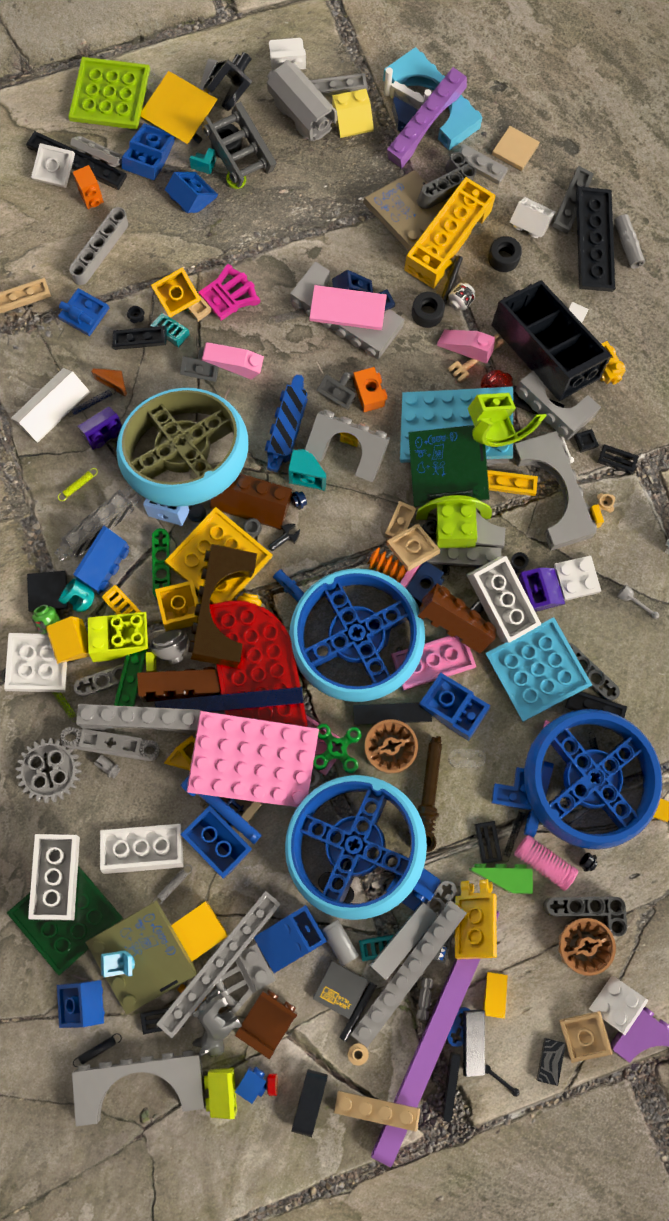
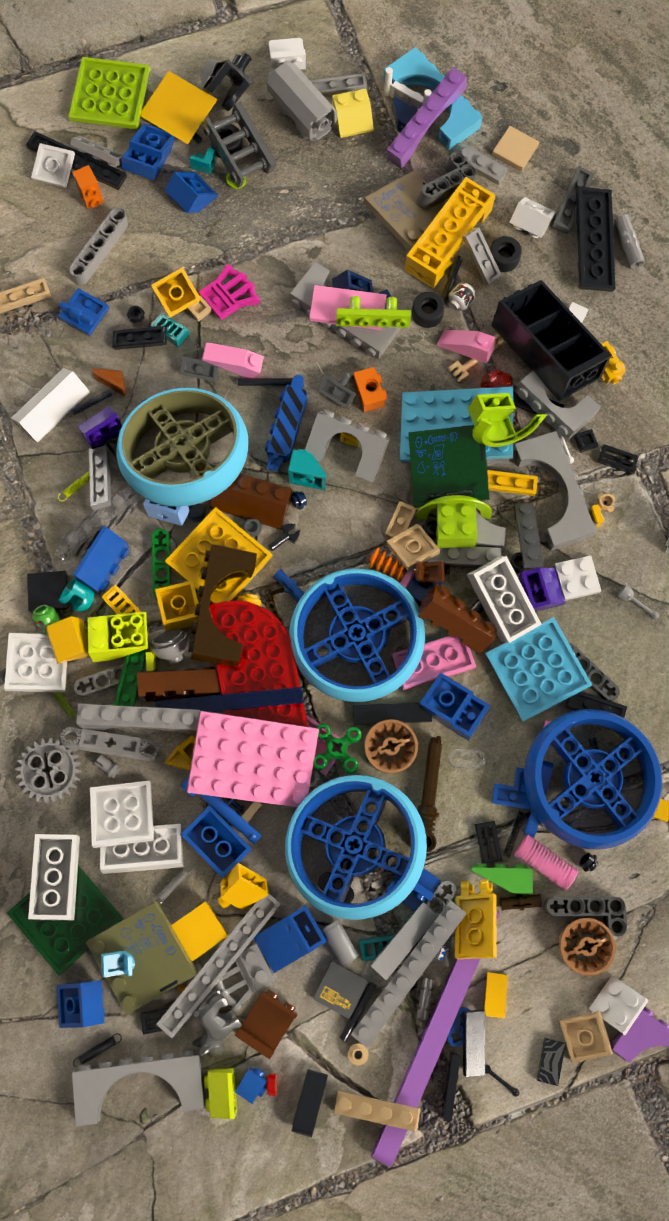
none -> light grey plate [89,445,111,511]
none -> white plate [90,781,154,848]
none -> yellow torso [218,863,268,909]
none -> black bar [238,378,293,386]
none -> lime plate [336,296,411,328]
none -> reddish brown bracket [414,561,445,584]
none -> light grey plate [462,227,501,285]
none -> dark brown pin [500,894,542,911]
none -> dark grey plate [514,503,544,568]

